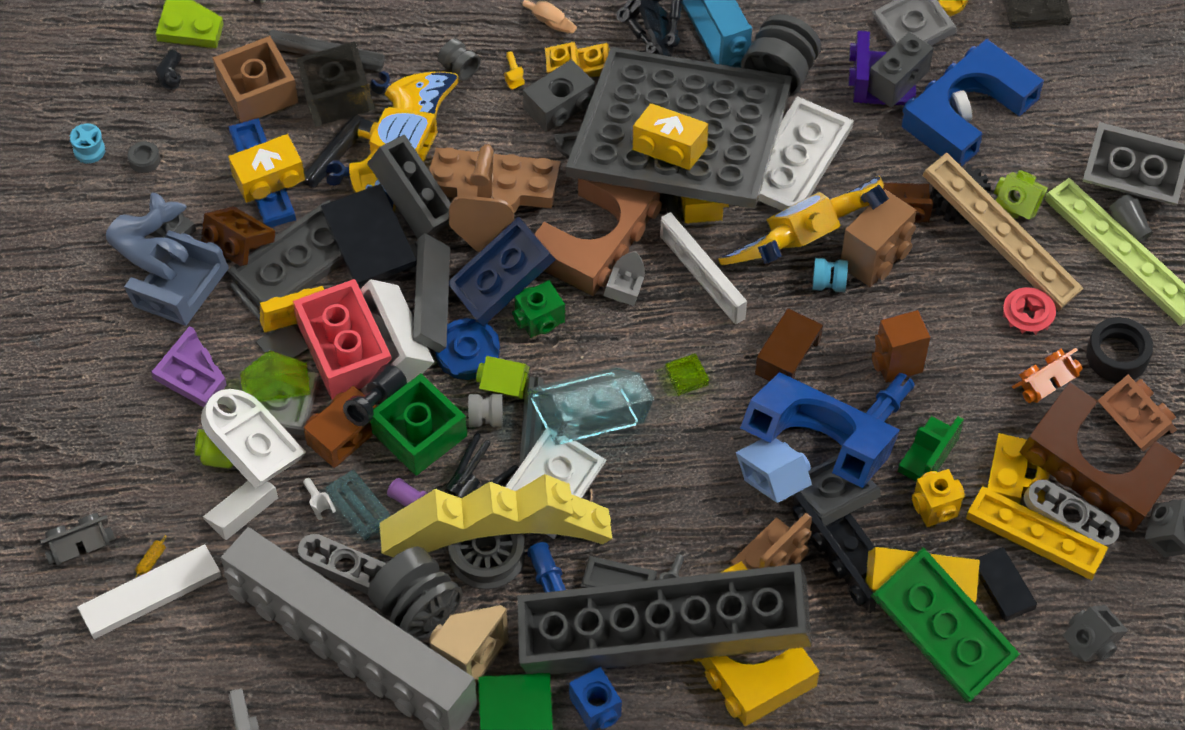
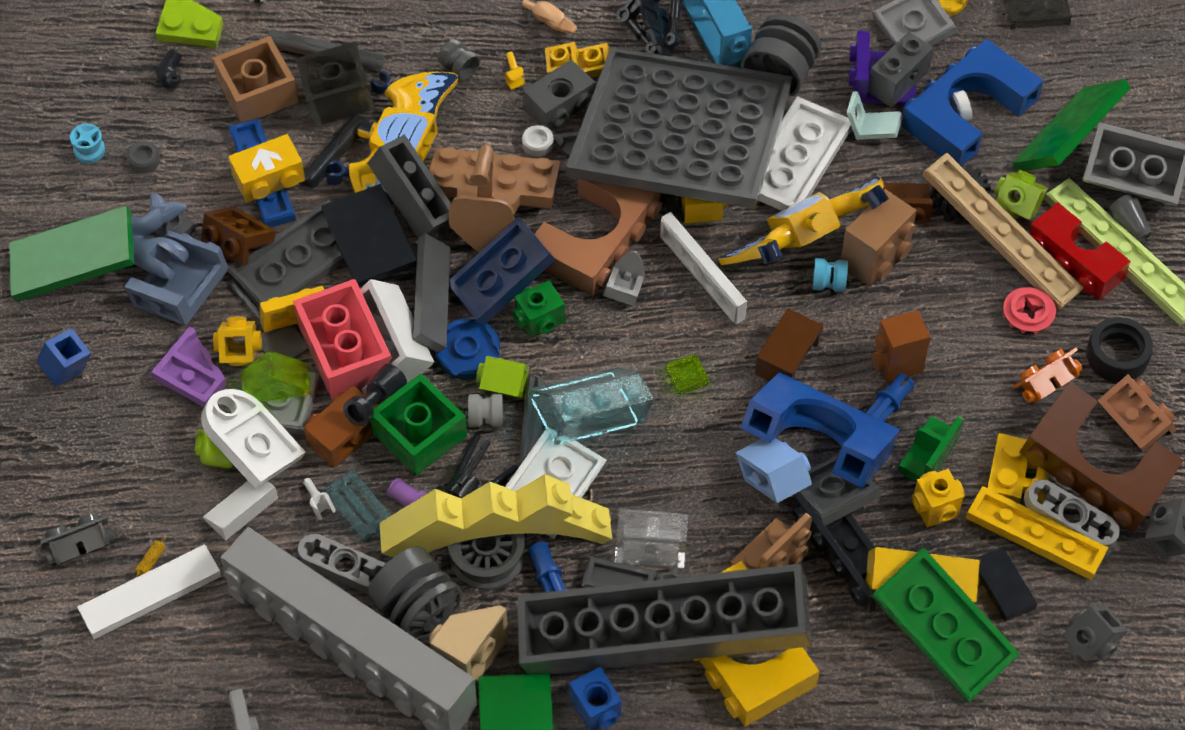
yellow brick [632,103,708,170] -> none
none -> tile [9,206,135,302]
none -> blue brick [36,328,91,387]
none -> yellow brick [213,316,262,366]
none -> white tile [522,125,554,157]
none -> clear brick [615,509,689,568]
none -> light aqua bracket [847,91,903,140]
none -> green tile [1012,79,1131,172]
none -> red arch [1029,202,1131,301]

